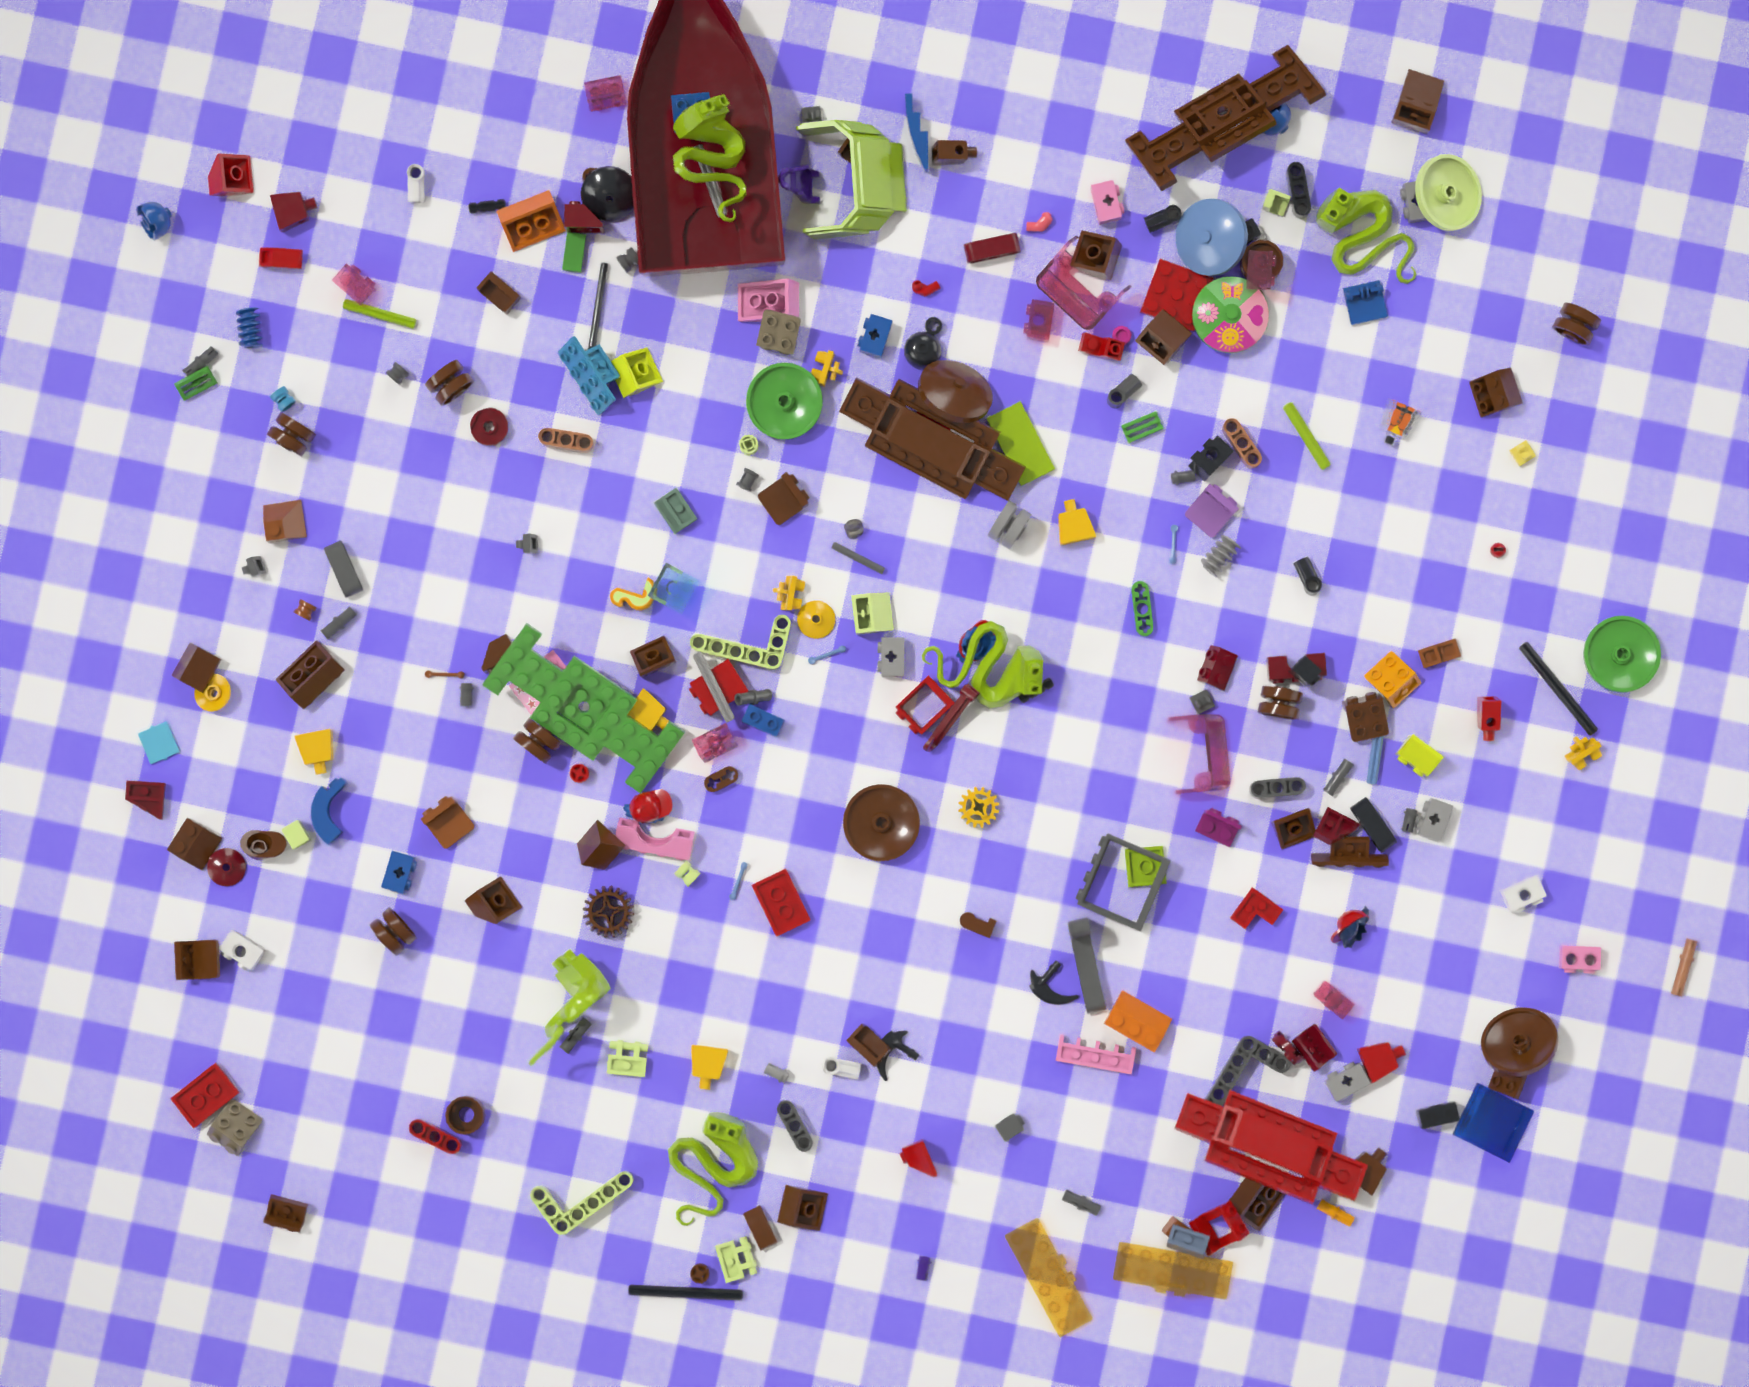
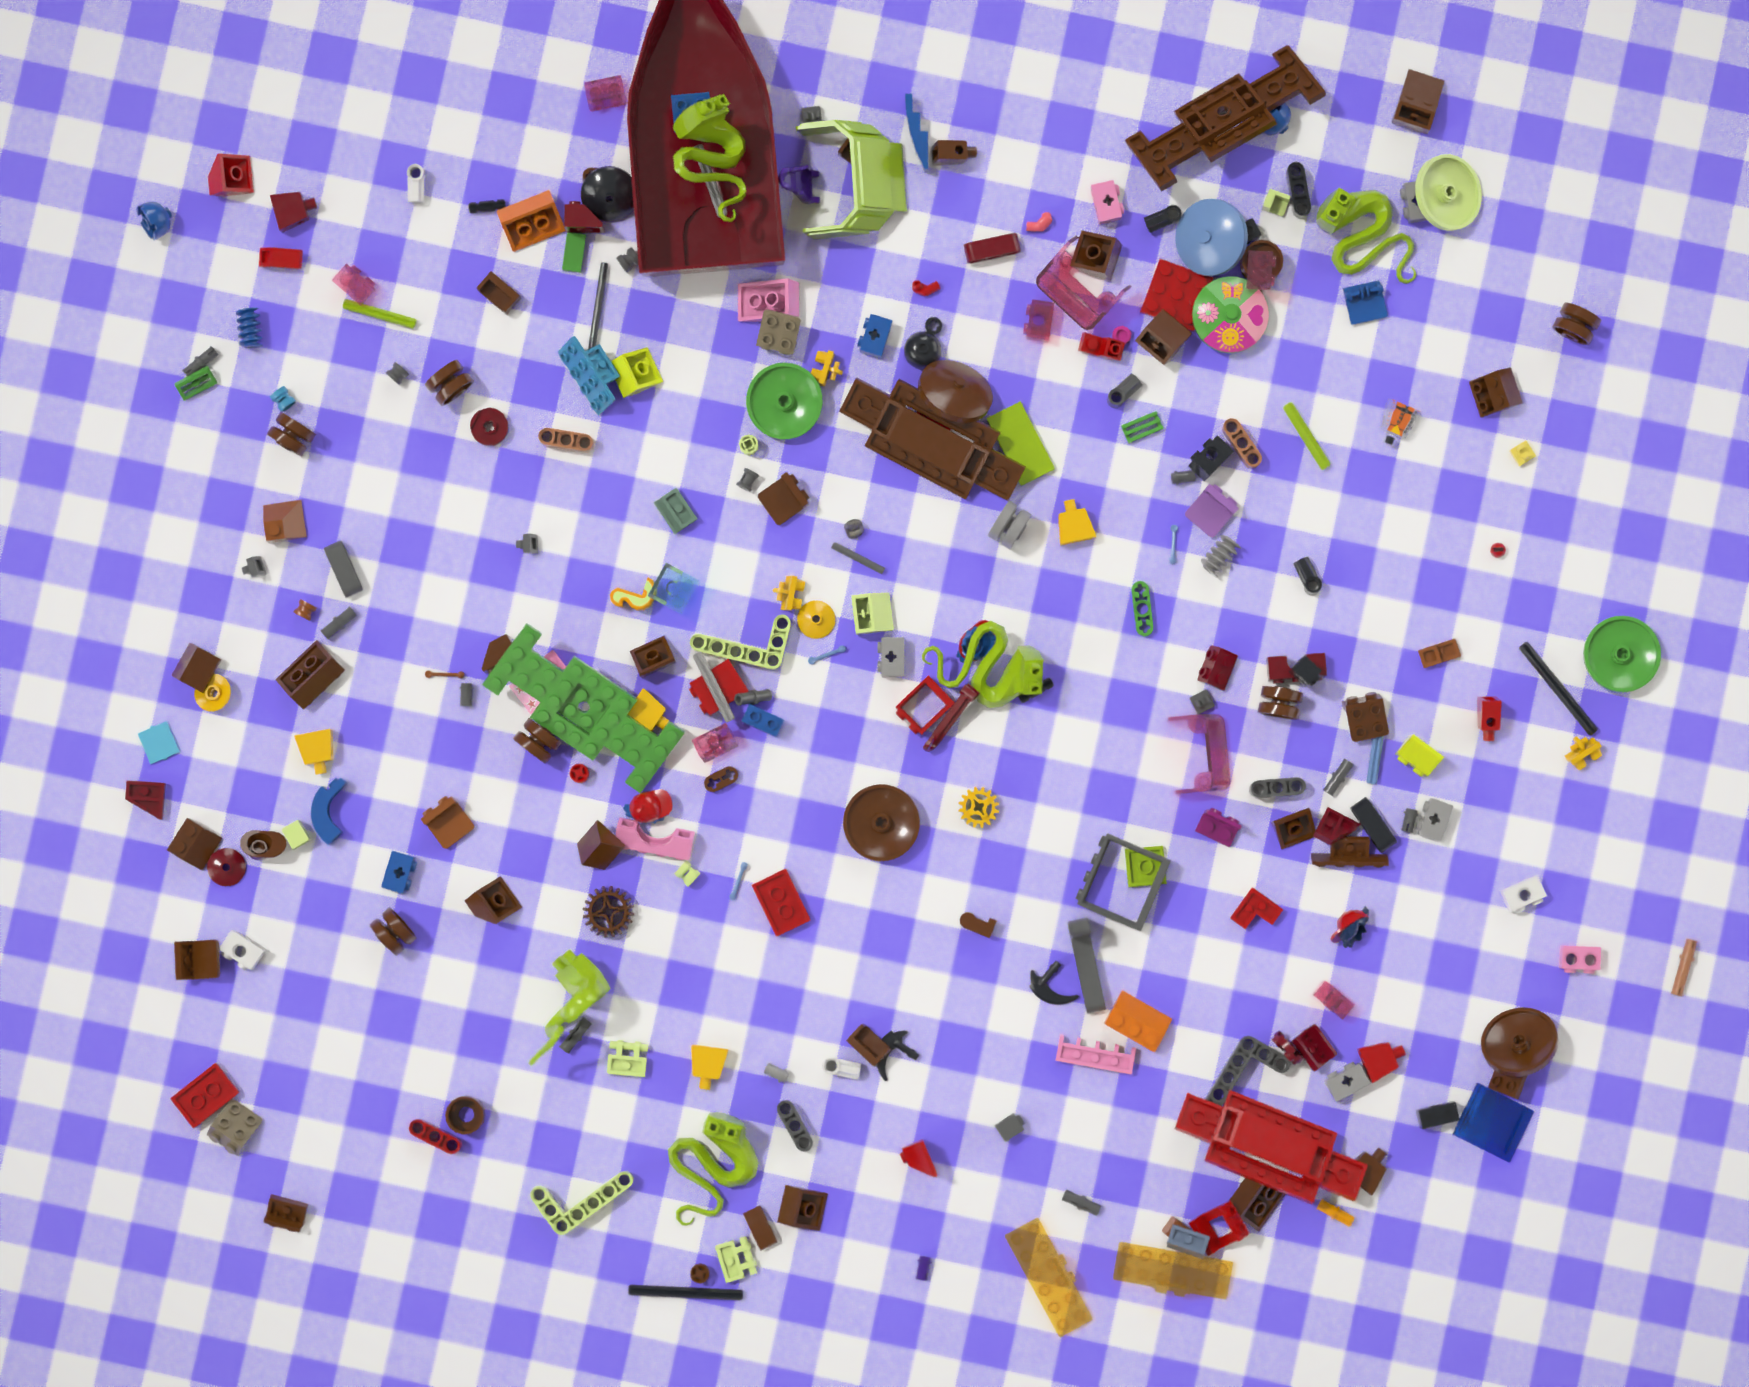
light orange bracket [1364,651,1421,709] -> none

